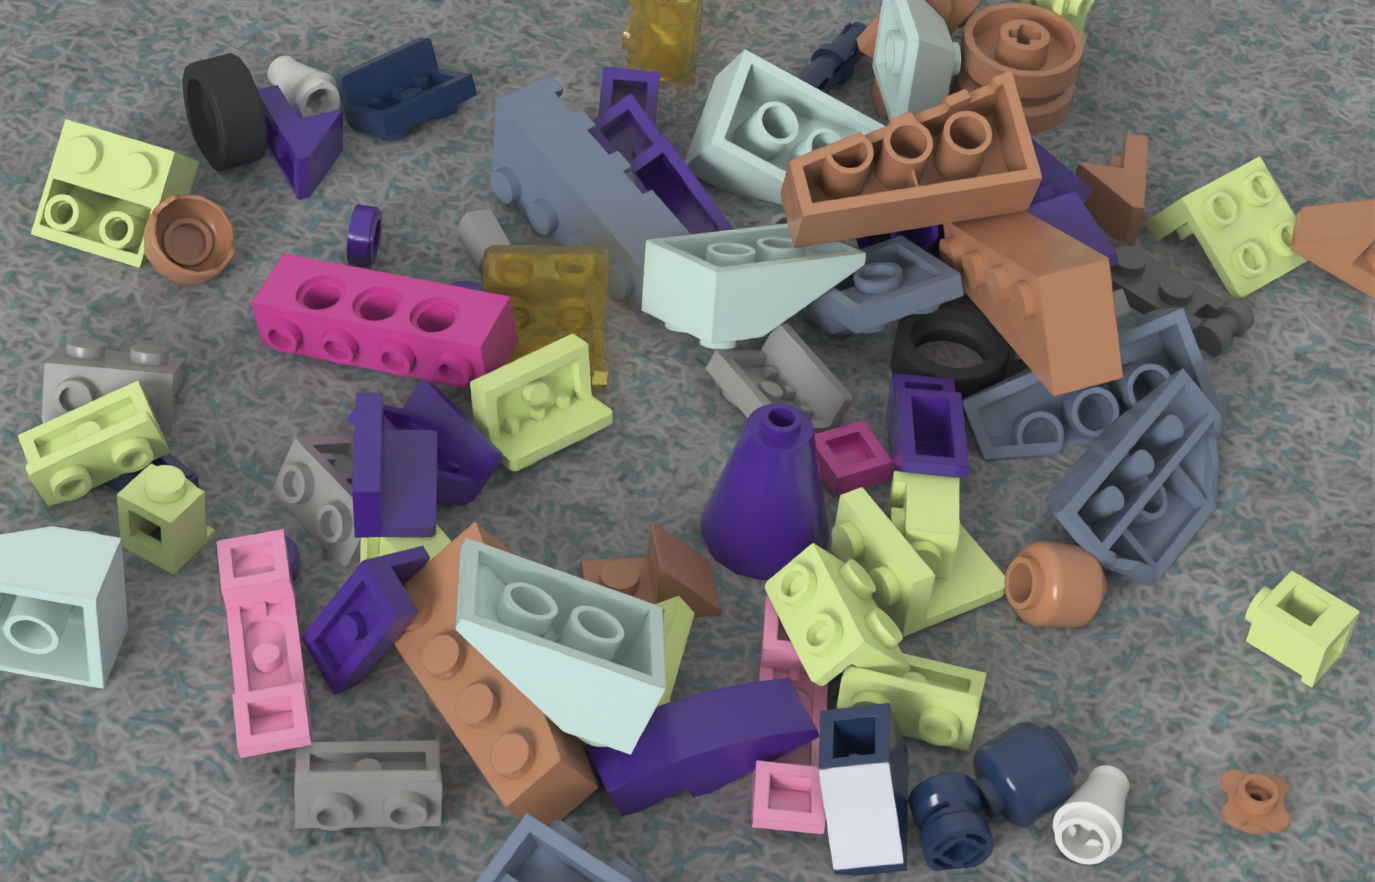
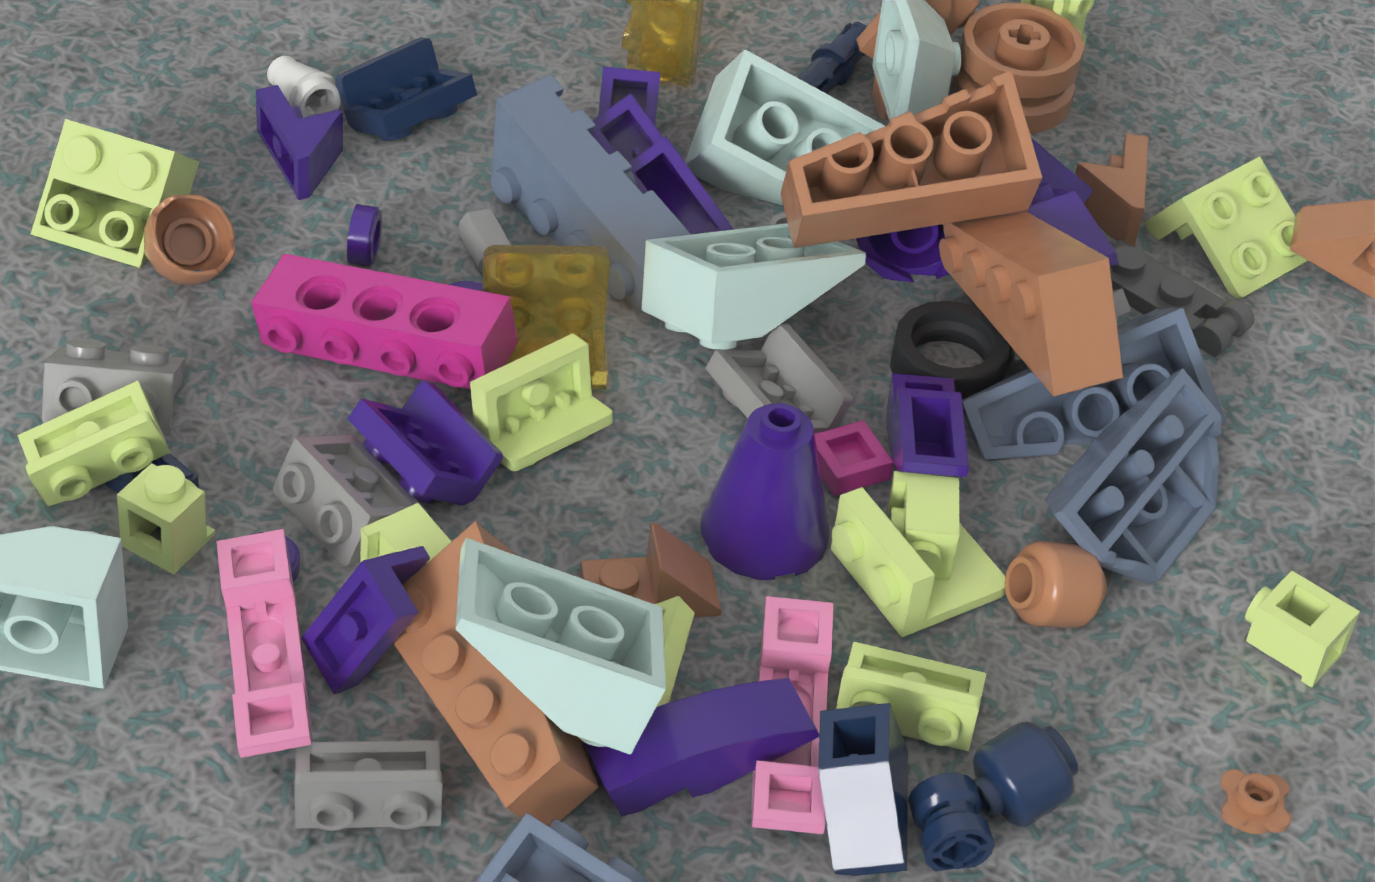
black tyre [182,53,267,171] -> none
dark purple panel [352,393,437,538] -> none
yellowish green bracket [765,543,910,686] -> none
sand blue plate [802,235,964,335] -> none
white cone [1053,765,1130,865] -> none

